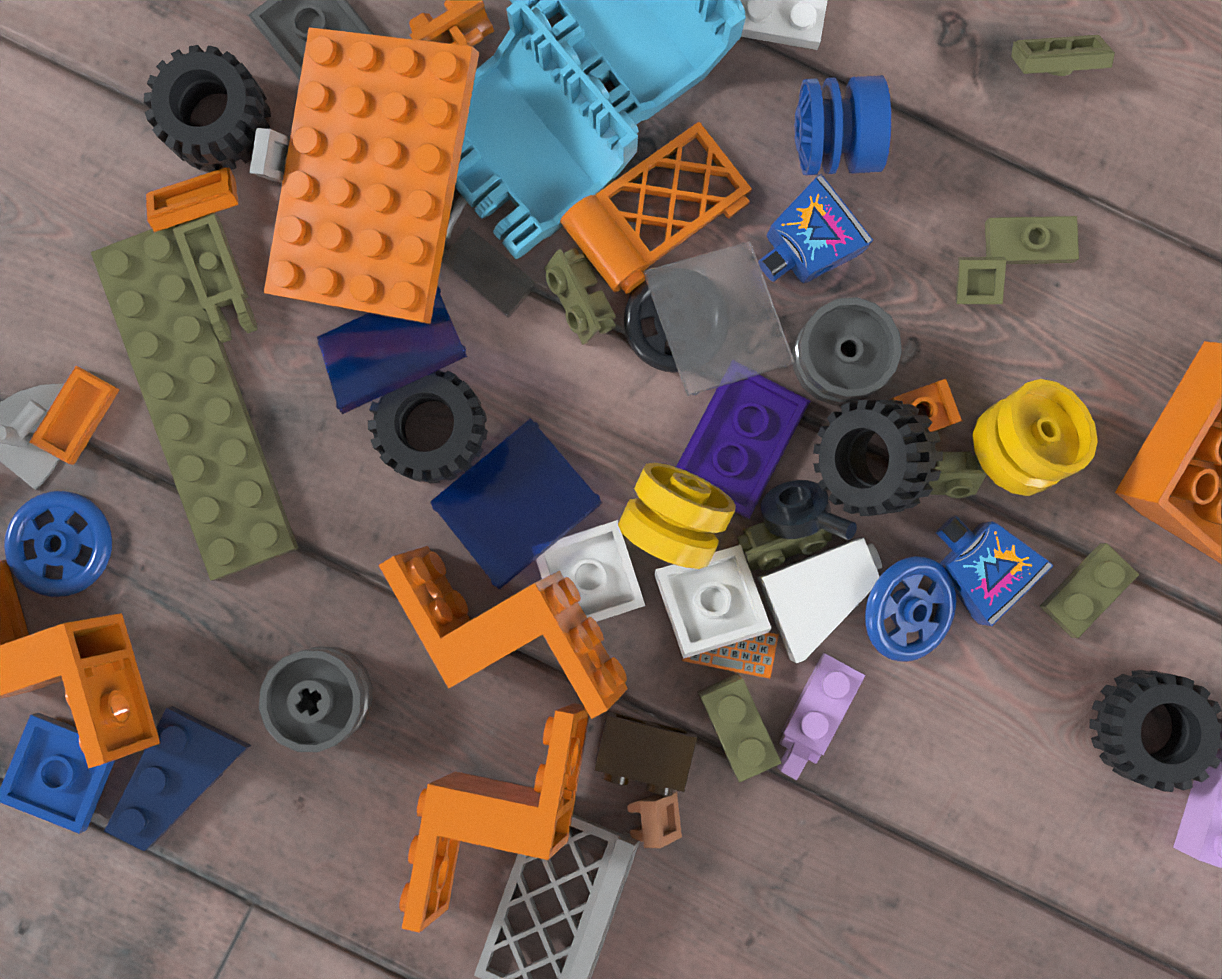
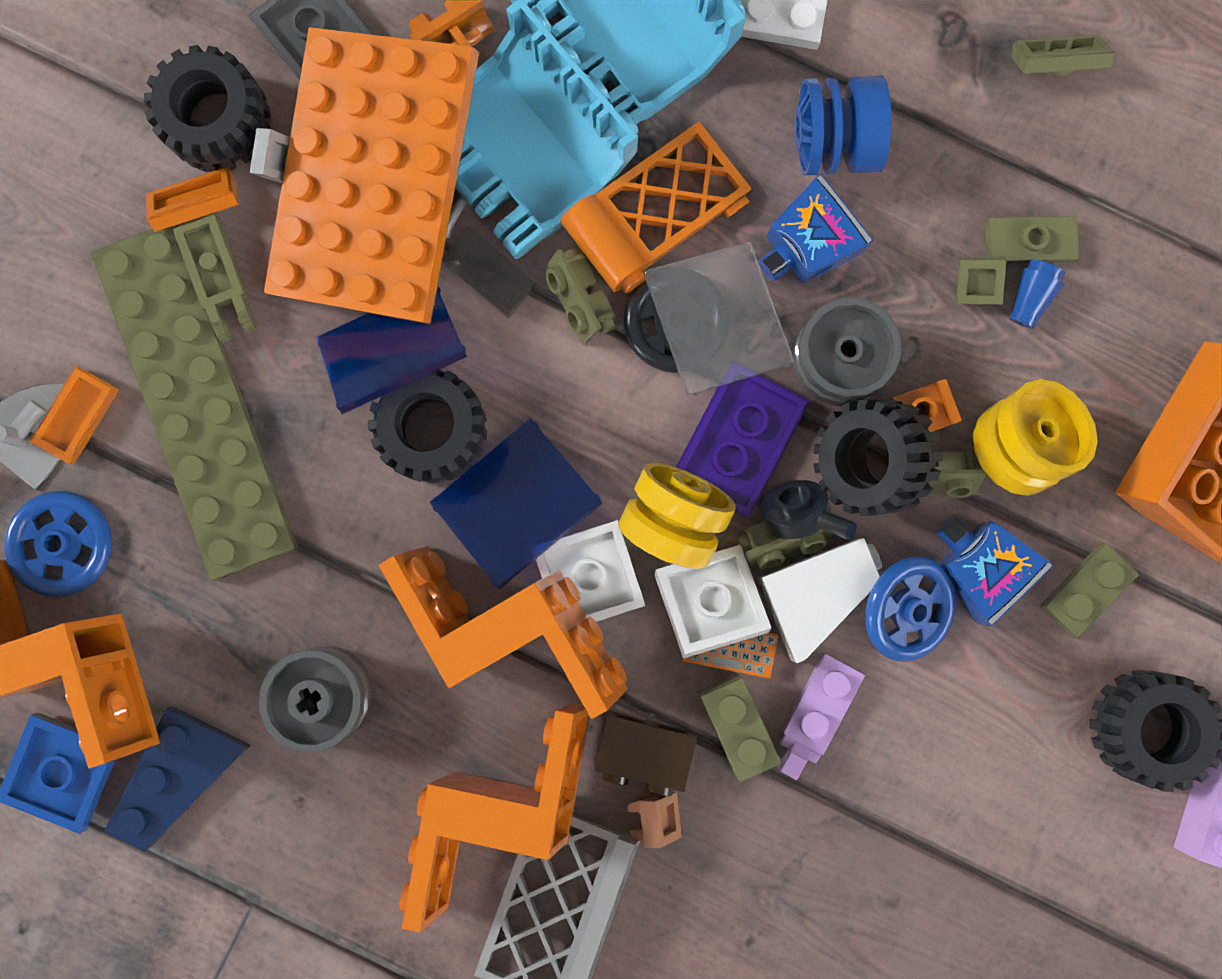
none -> blue cone [1009,259,1065,329]

